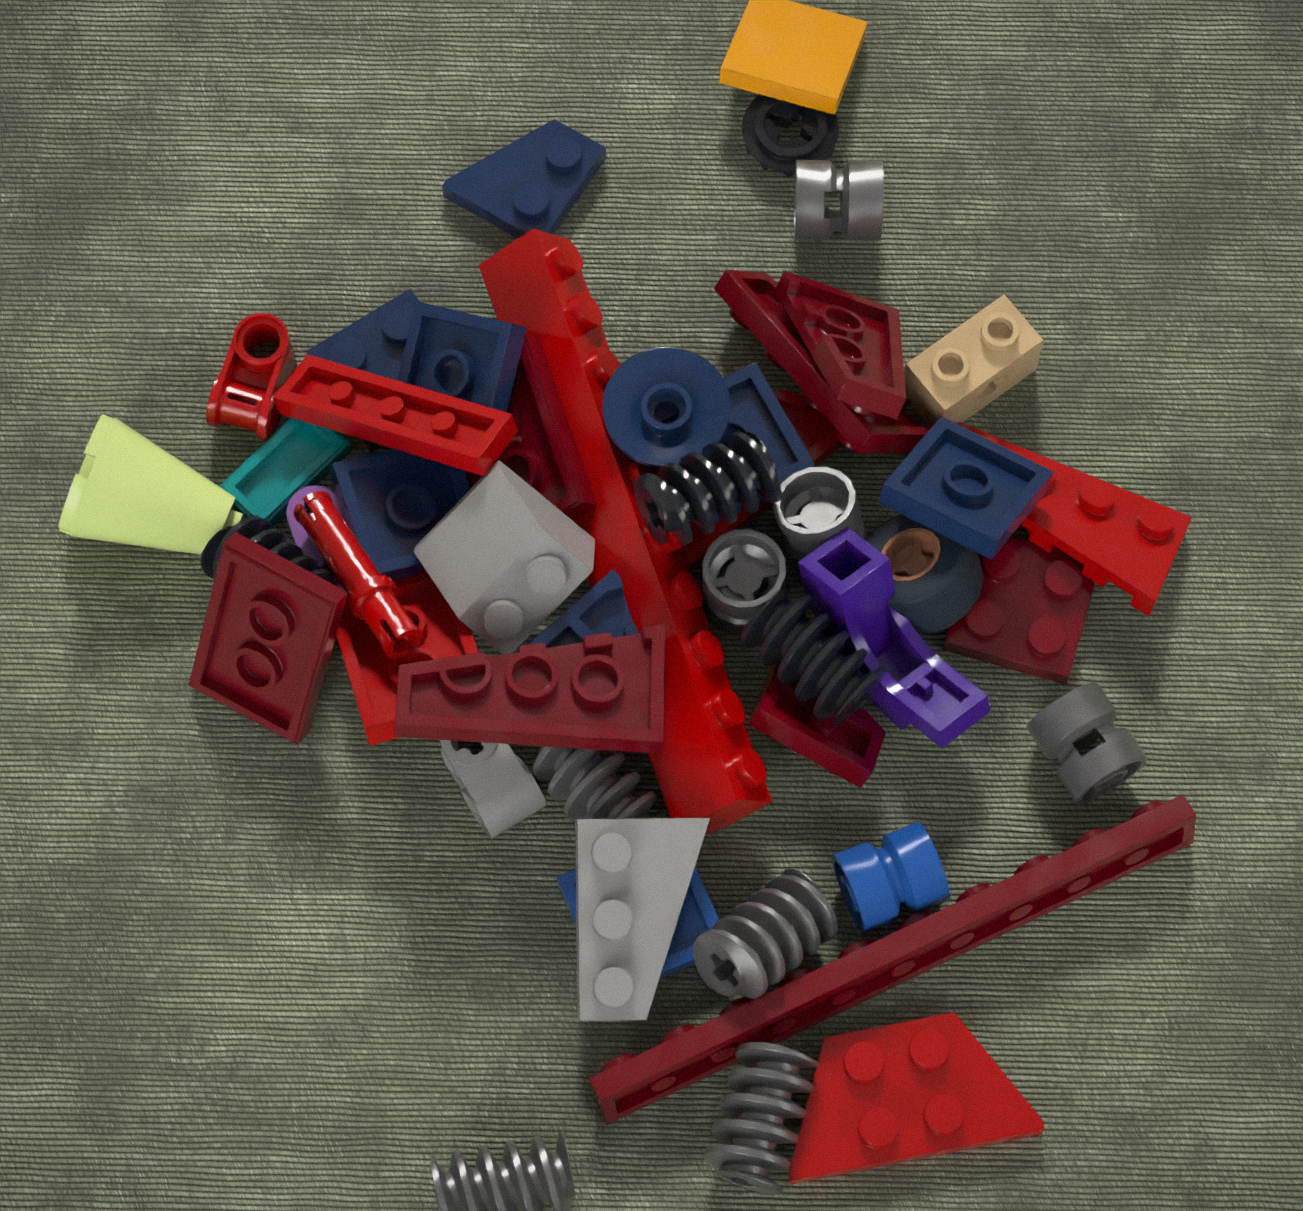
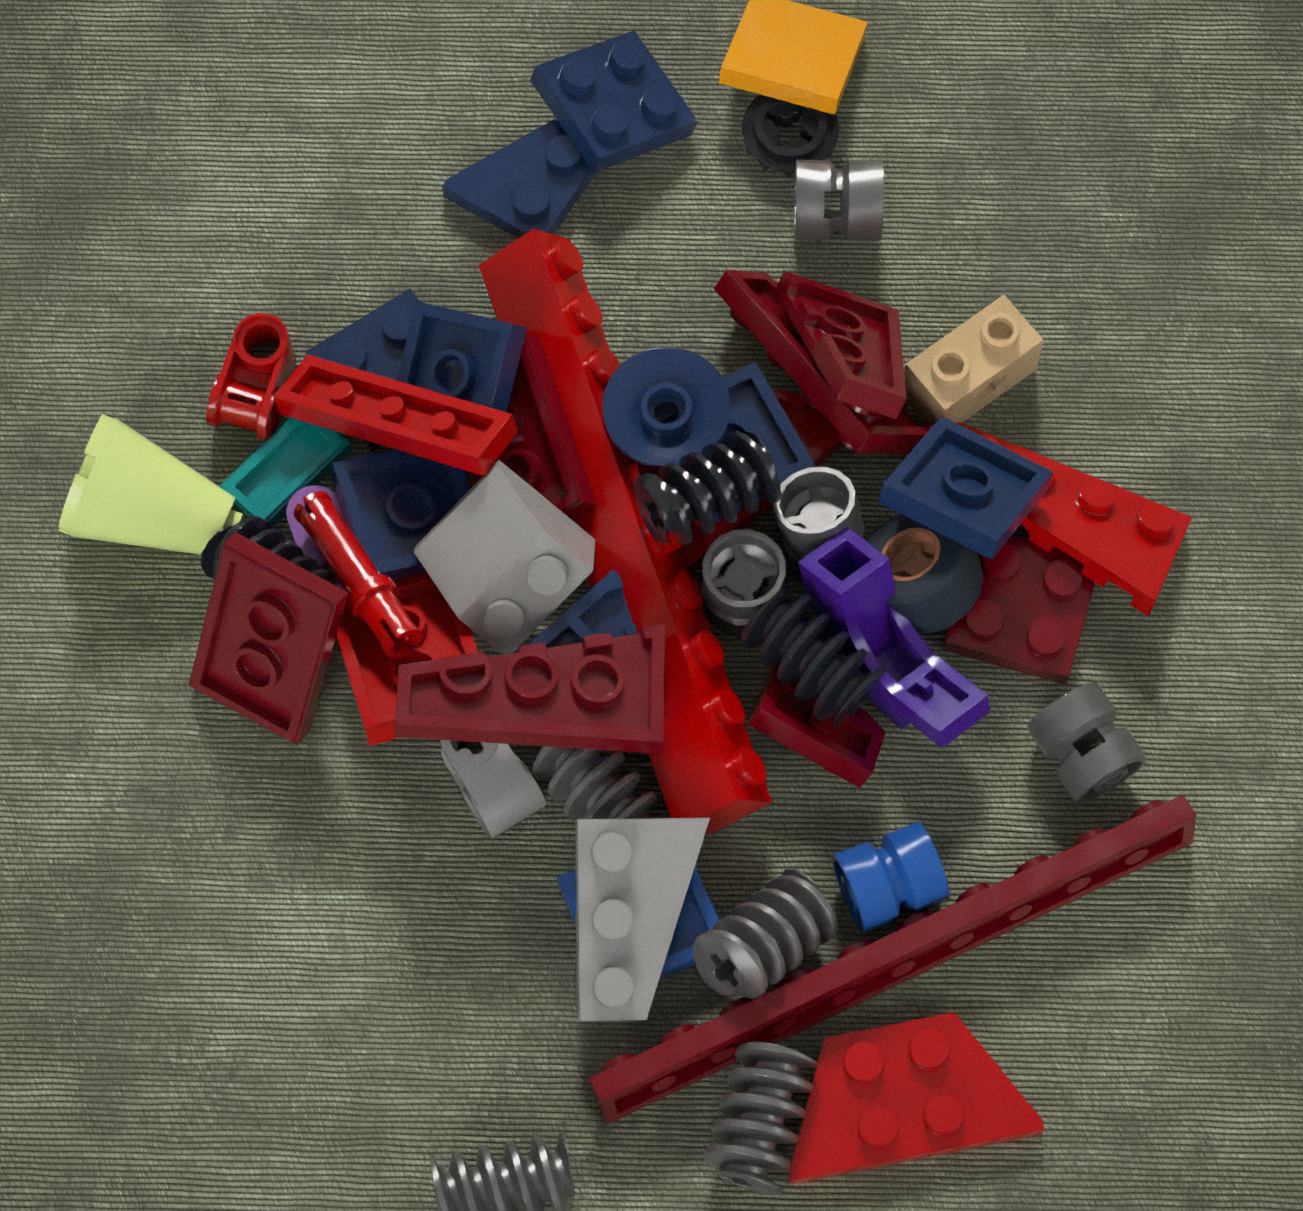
none -> dark blue plate [530,30,698,173]

